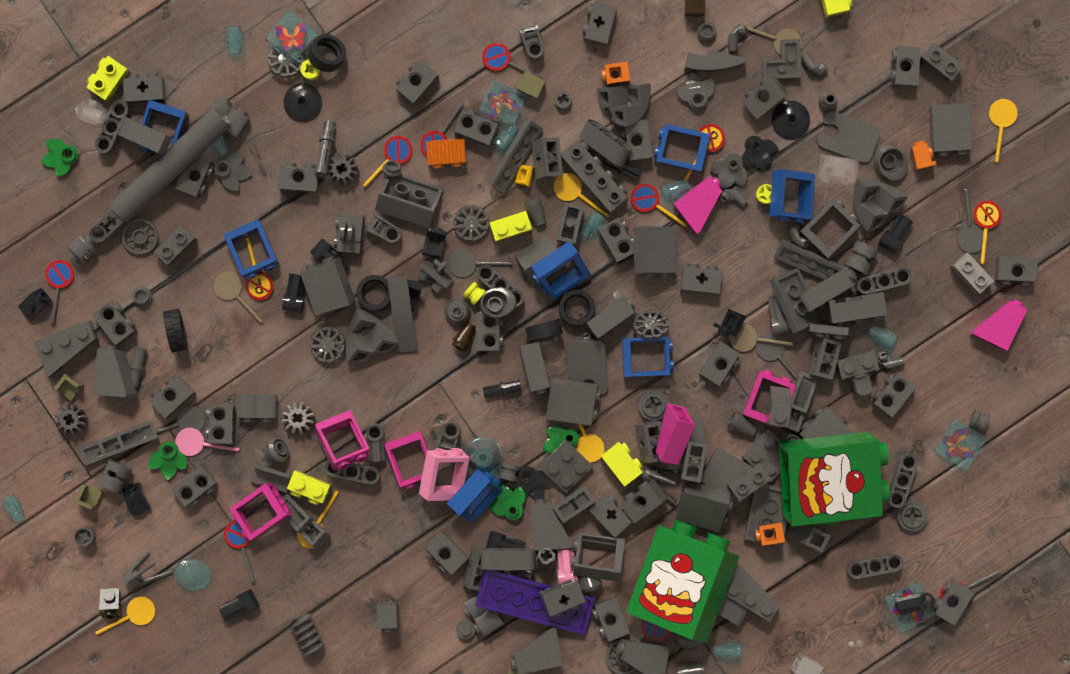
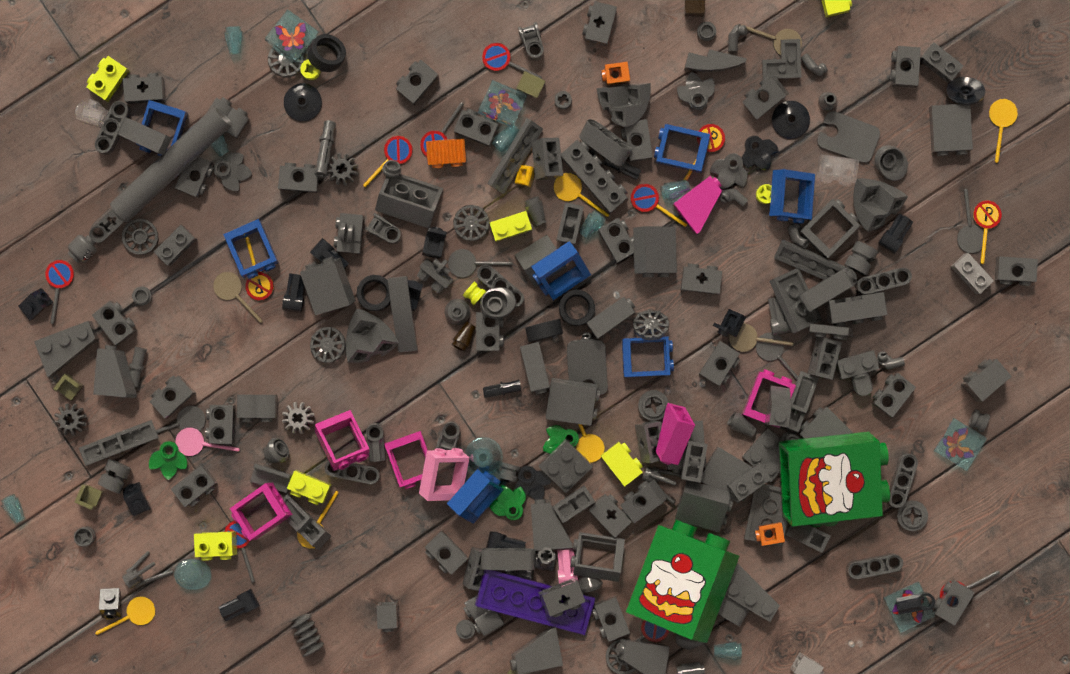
green plate [41,139,79,176] -> none
black tyre [163,308,188,353] -> none
clear light blue cone [868,325,898,349] -> none
orange brick [909,140,936,171] -> none
dark pink slope [970,299,1028,351] -> none
none -> neon yellow brick [194,531,237,560]
none -> black dish [946,77,985,105]
none -> dark grey brick [961,358,1012,402]

